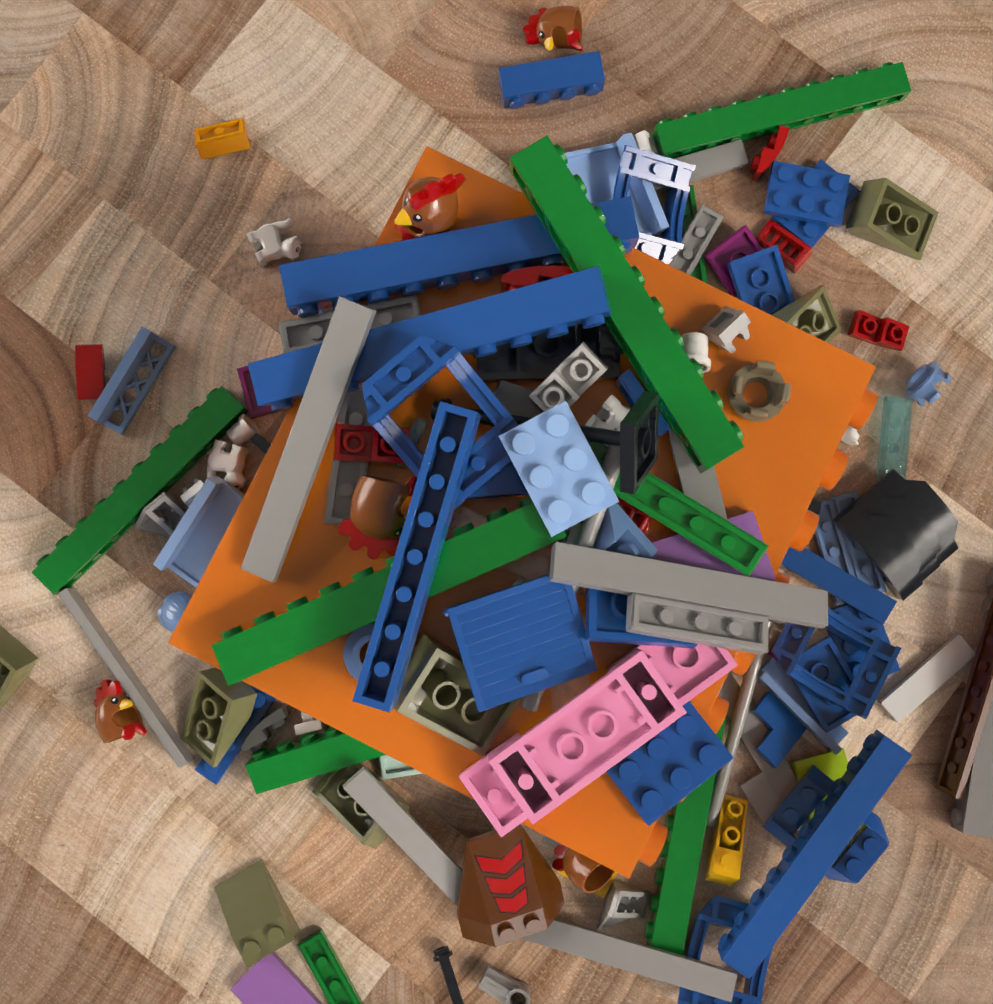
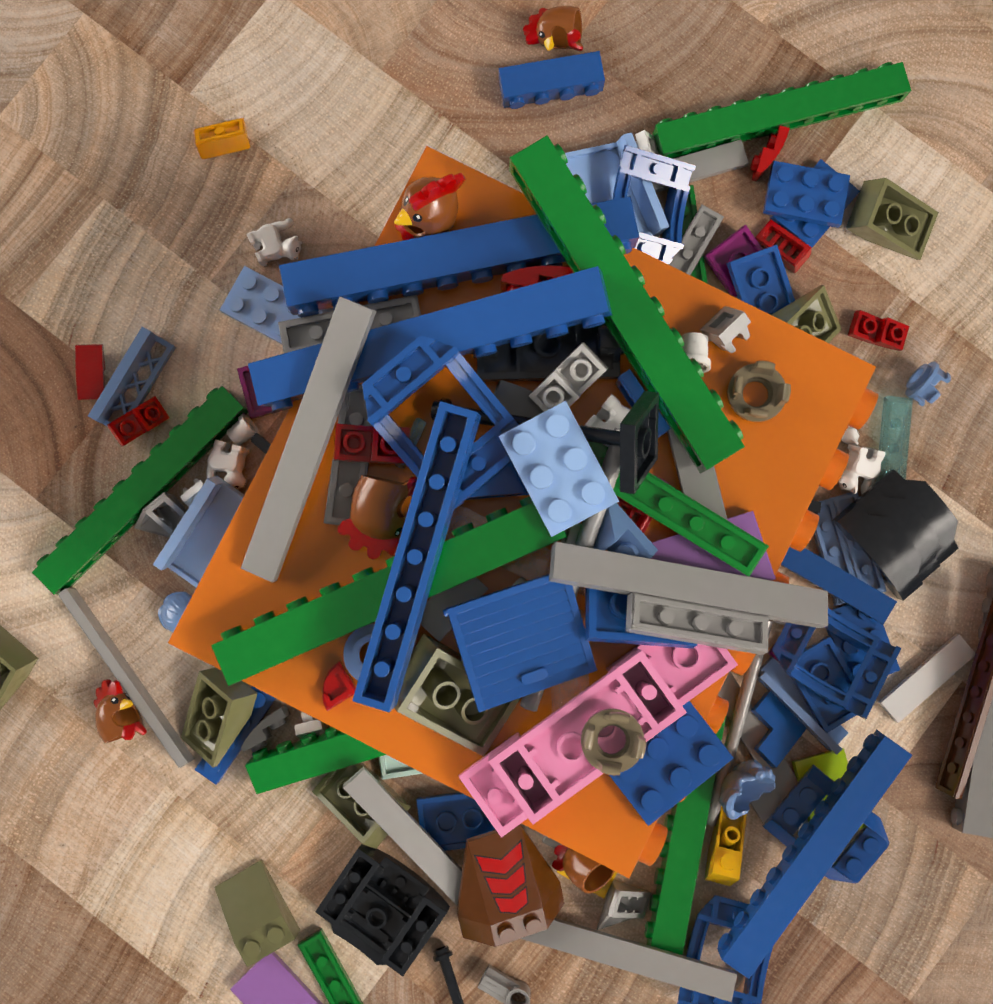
none -> red slope [107,396,170,447]
none -> light blue plate [220,266,301,344]
none -> black slope [315,844,450,977]
none -> red tile [322,661,356,711]
none -> blue plate [417,792,496,851]
none -> light grey tile [421,577,488,642]
none -> dark tan piece [581,709,646,775]
none -> medium blue hair [719,759,776,820]
none -> white animal [838,444,886,494]

